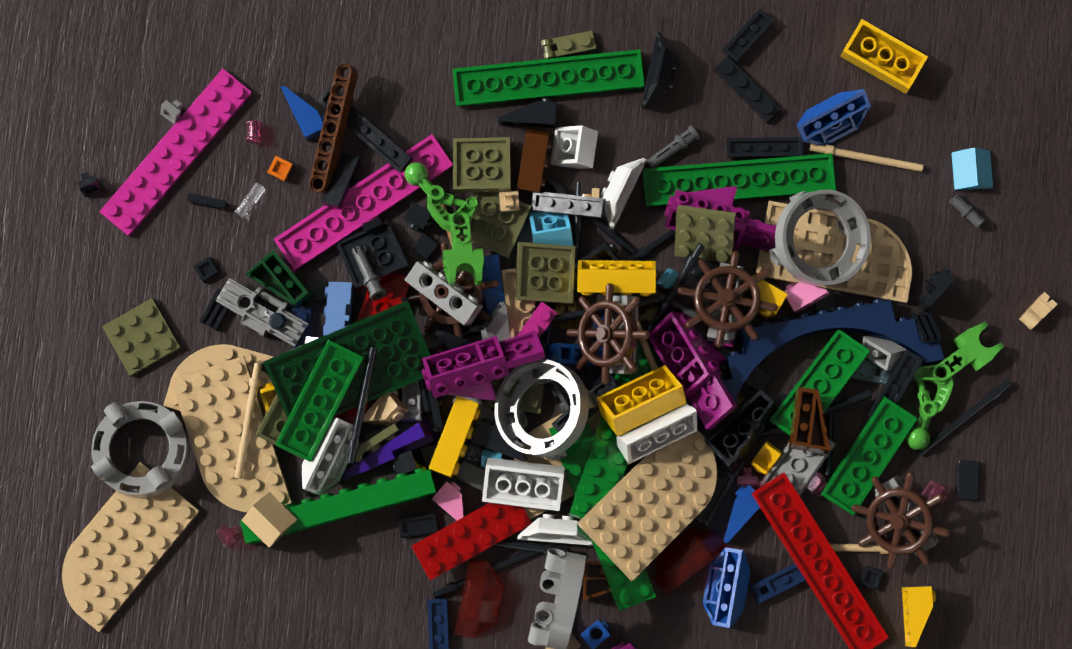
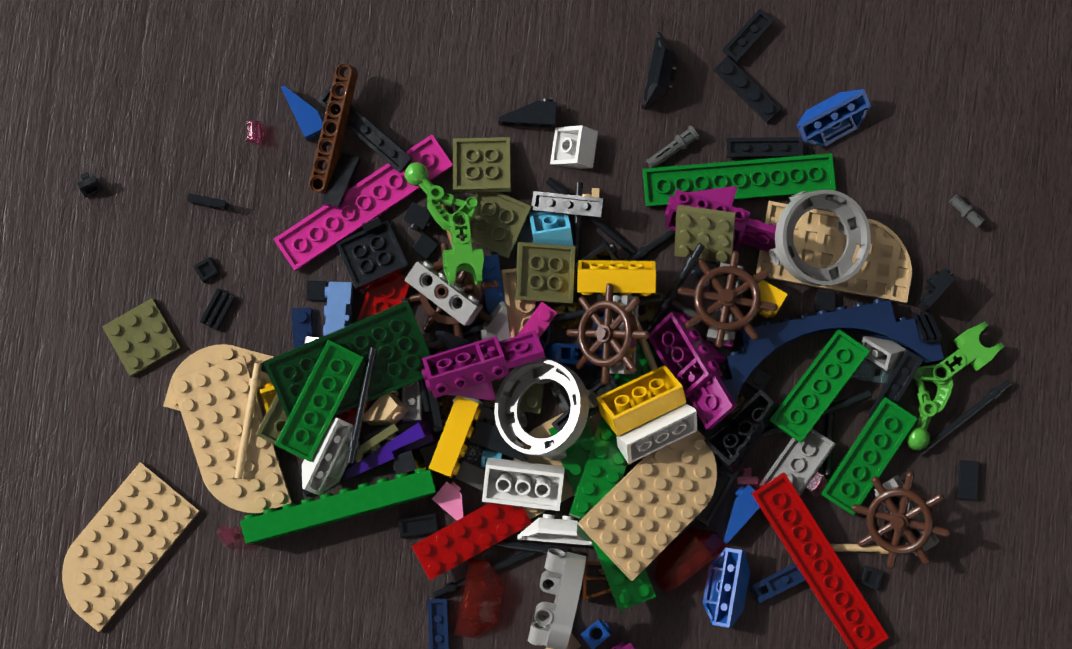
light grey piece [91,401,190,498] -> none
dark pink plate [99,69,252,236] -> none
light grey tile [160,99,183,124] -> none
light grey piece [216,278,308,347] -> none
clear axle [234,183,265,219] -> none
tan slope [242,492,297,548] -> none
dark green wedge [245,249,315,308] -> none
orange plate [267,156,293,182] -> none
dark grey pin [352,246,387,301] -> none
green plate [452,49,644,107] -> none
tan tile [499,191,520,212] -> none
reddish brown wedge [517,128,552,192] -> none
olive plate [541,30,596,59] -> none
white wedge [599,158,647,230] -> none
medium azure tile [656,268,679,289] -> none
yellow bracket [751,441,782,475] -> none
bright pink slope [784,282,830,314] -> none
reddish brown wedge [789,387,831,454] -> none
tan bar [809,143,923,172] -> none
yellow brick [840,19,928,94] -> none
yellow slope [902,586,936,647] -> none
clear pink tile [921,481,946,504] -> none
medium azure slope [951,148,993,190] -> none
tan leg [1019,292,1057,330] -> none

